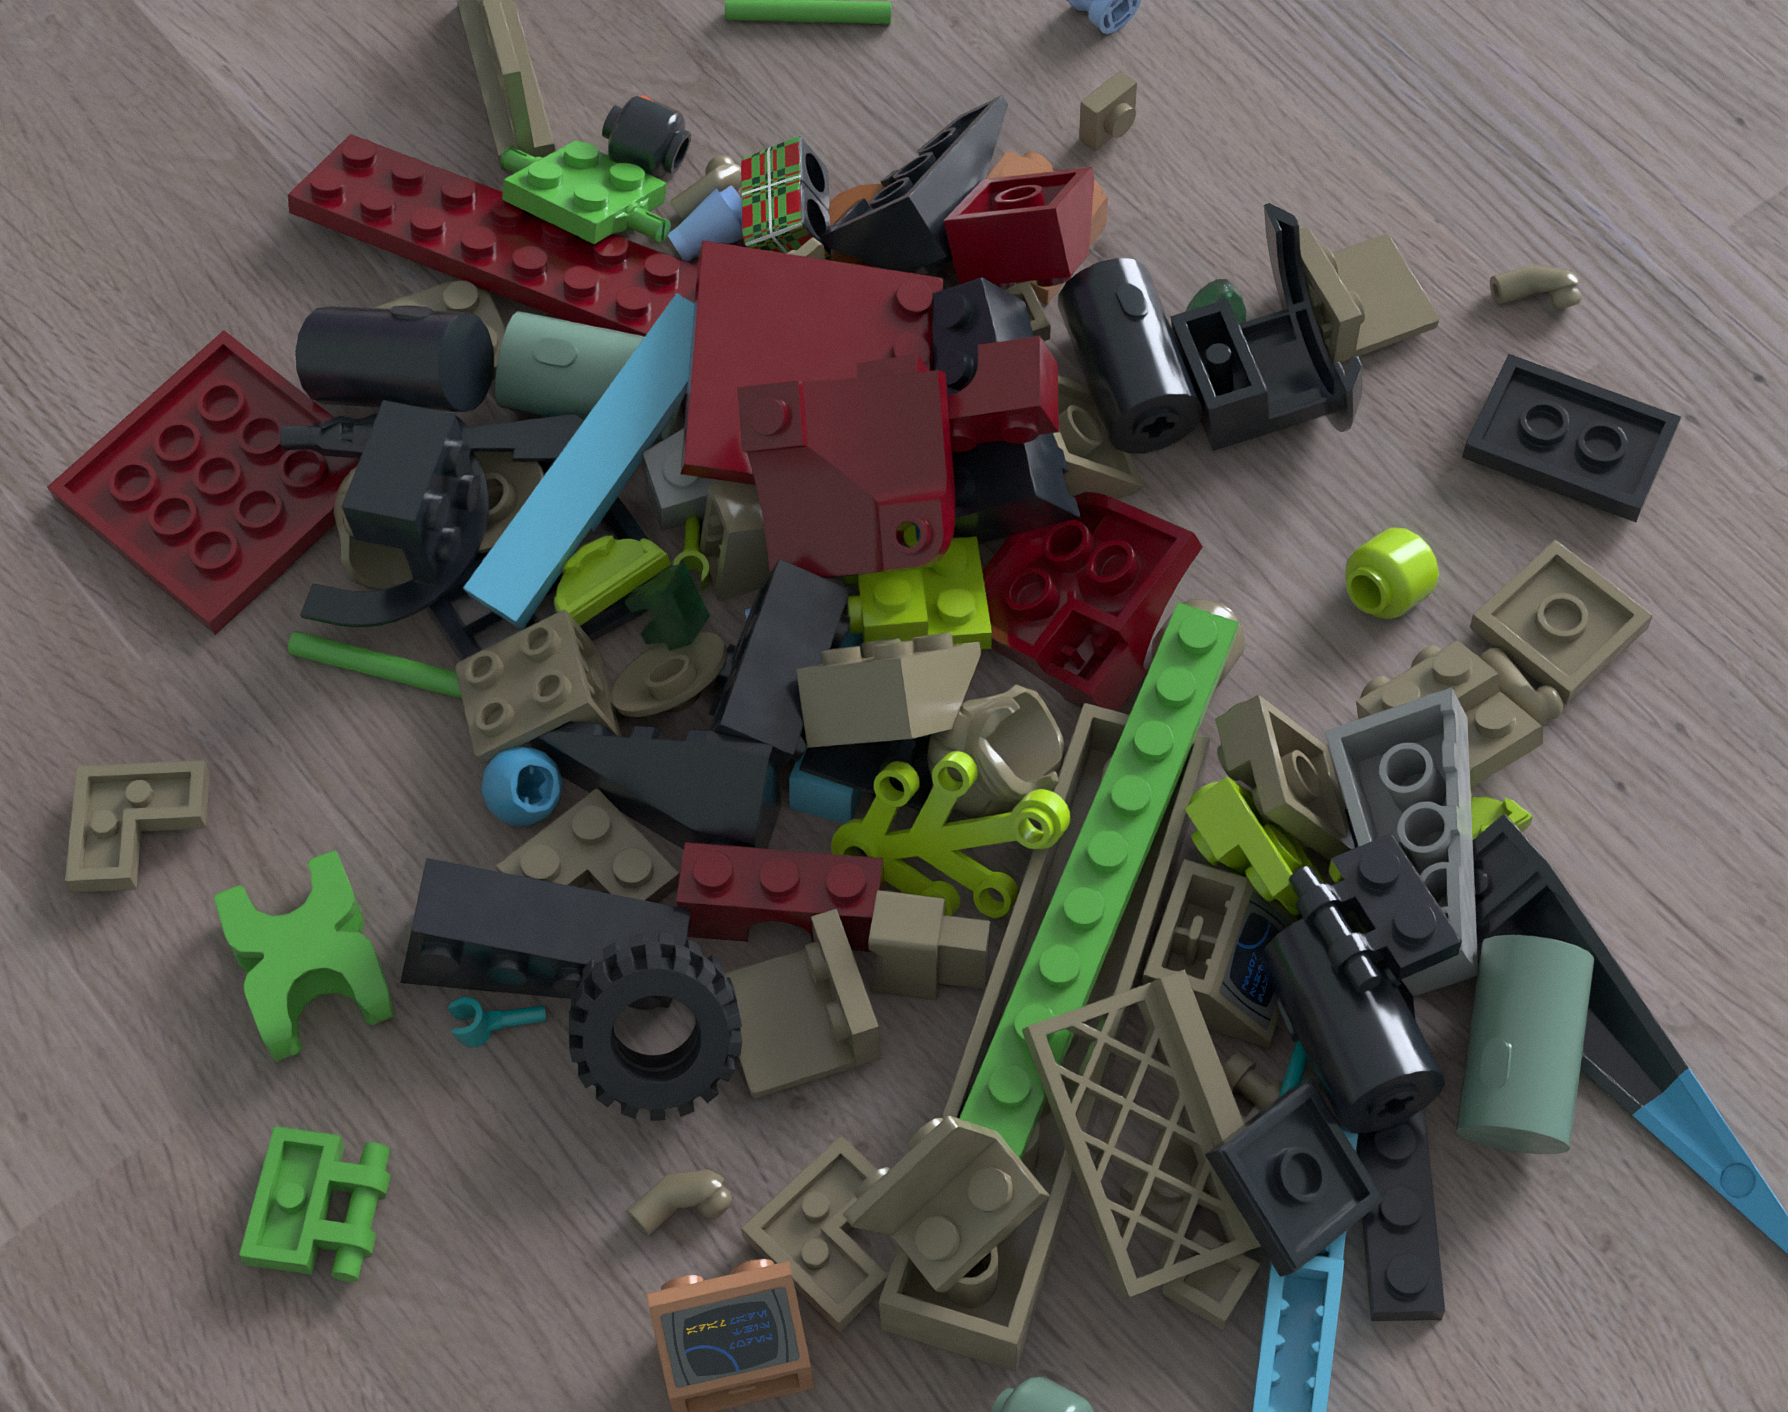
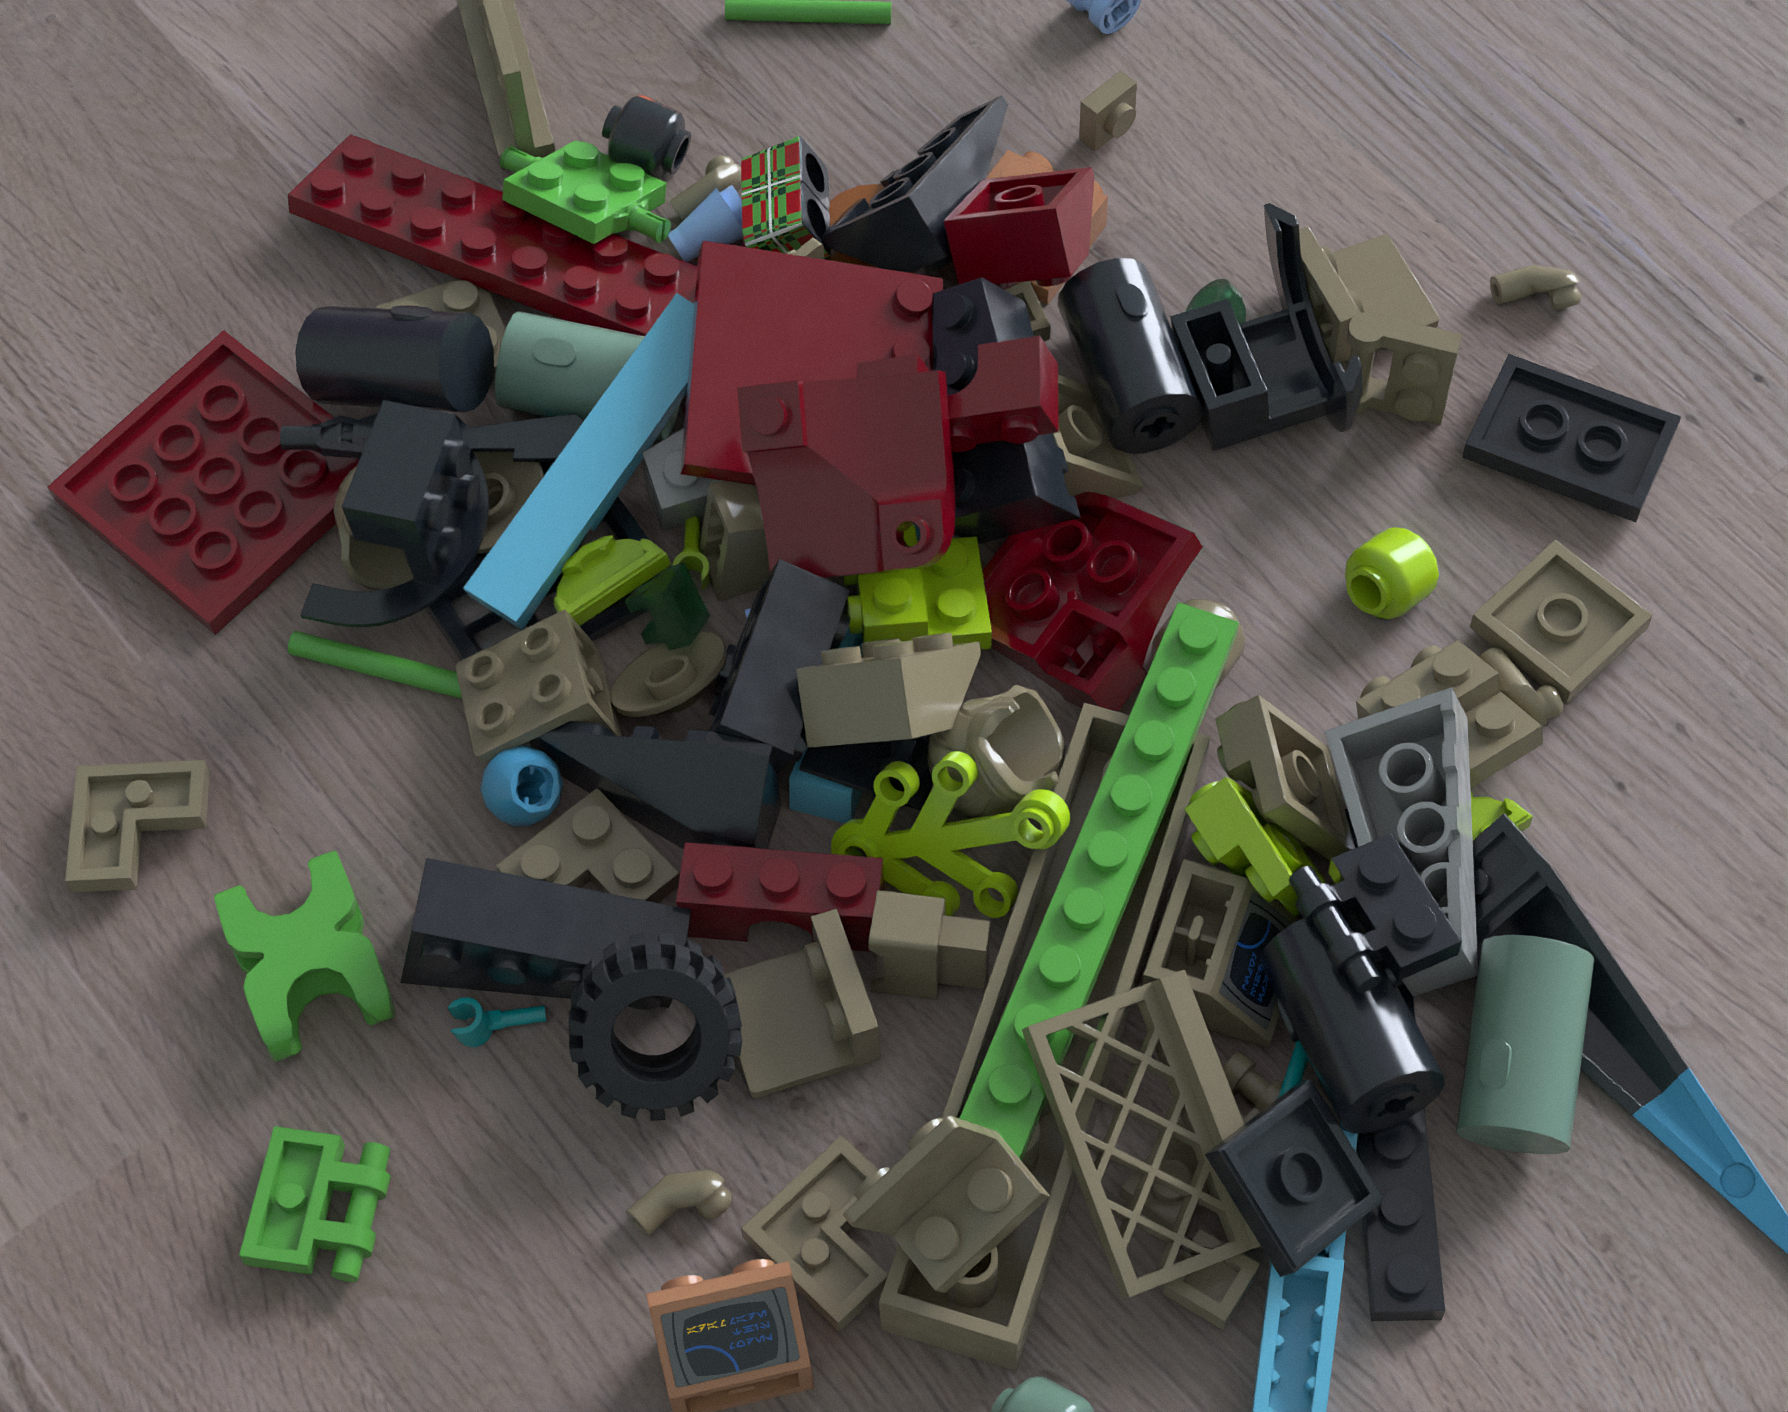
none -> dark tan plate [1347,312,1462,425]

